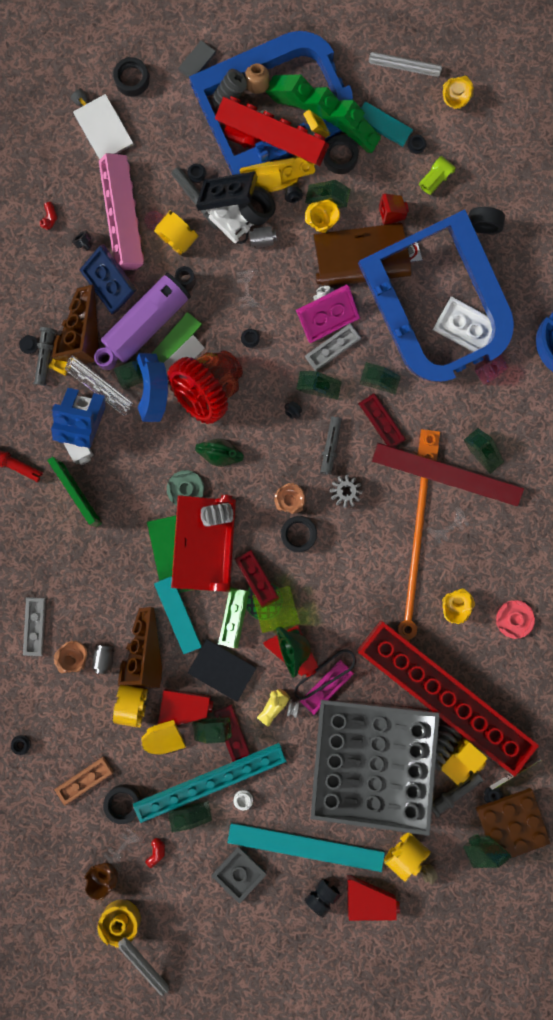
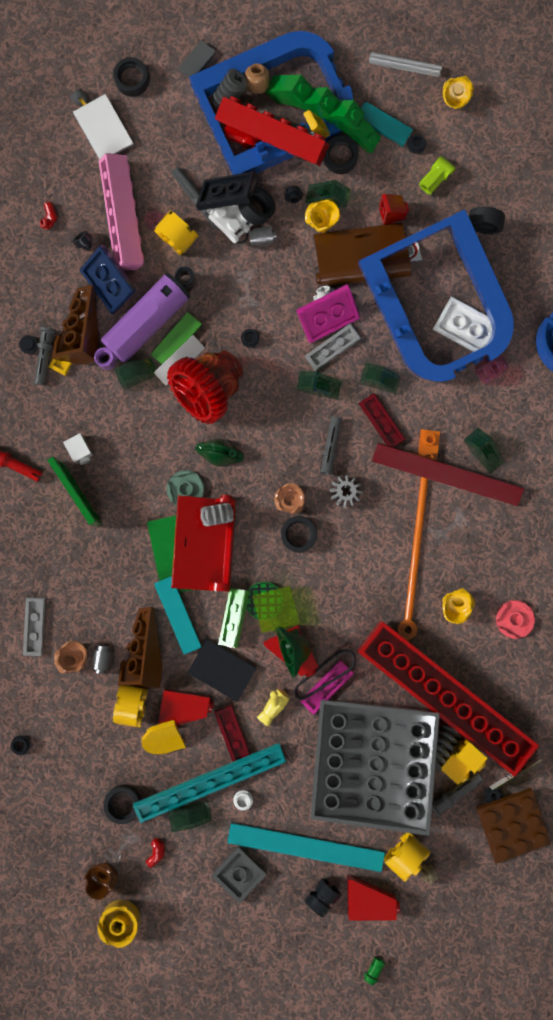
blue brick [51,388,106,448] -> none
nougat tile [54,756,114,806] -> none
clear tile [65,355,133,416] -> none
light grey axle [118,938,169,996] -> none
blue arch [136,353,168,422] -> none
black plate [187,164,206,183] -> none
clear green slope [192,717,232,744] -> none
dark red tile [235,550,279,608] -> none
yellow piece [239,157,315,192] -> none
black plate [284,401,302,419] -> none
light grey bush [287,699,299,718] -> none
clear green slope [463,834,512,868] -> none
none -> green pin [364,957,386,986]

